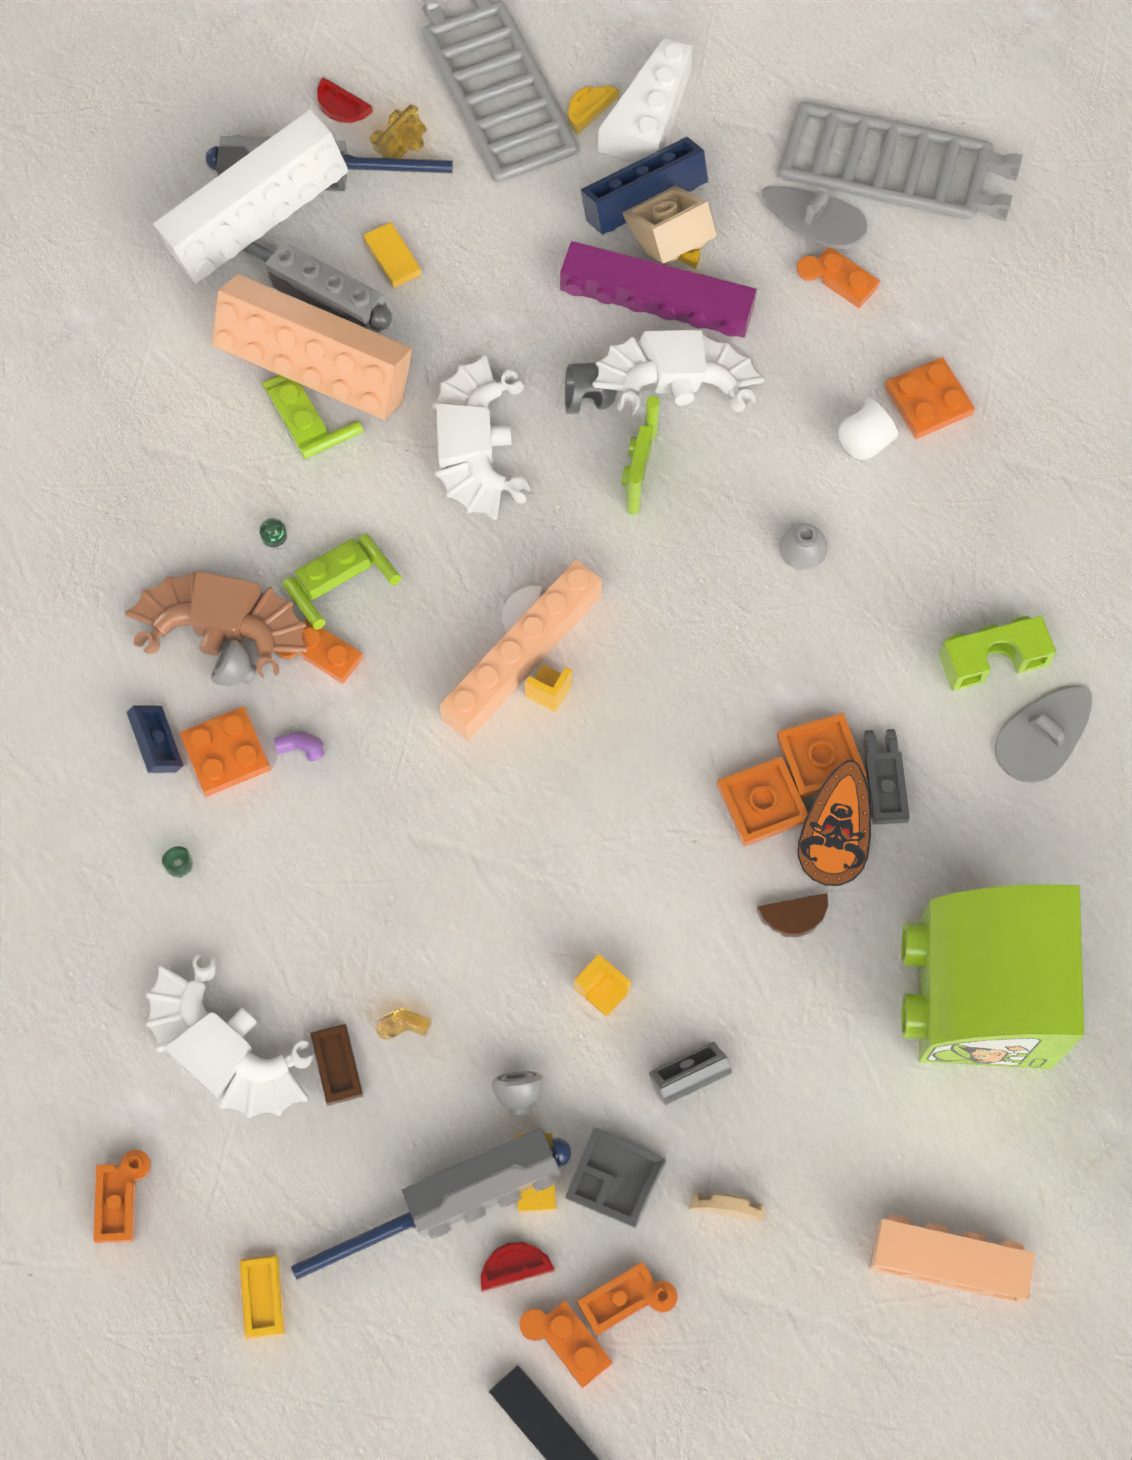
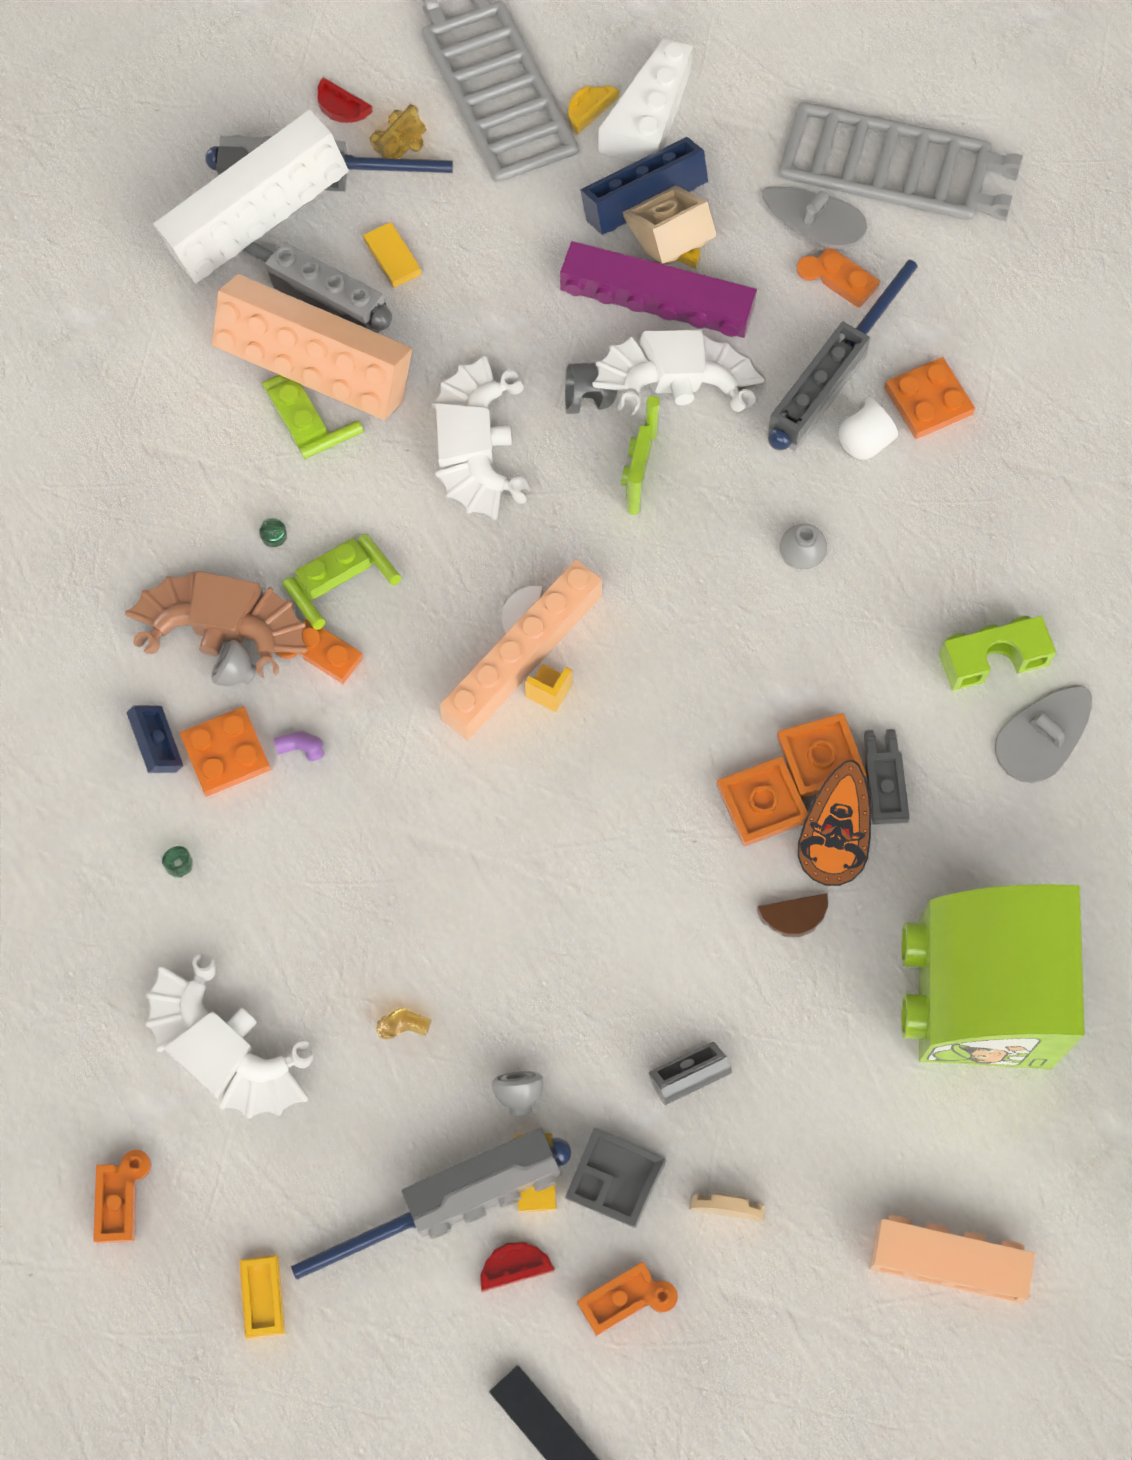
reddish brown tile [310,1024,364,1106] -> none
orange hinge [519,1300,613,1389] -> none
yellow panel [574,954,632,1016] -> none
none -> dark grey piece [767,260,918,451]

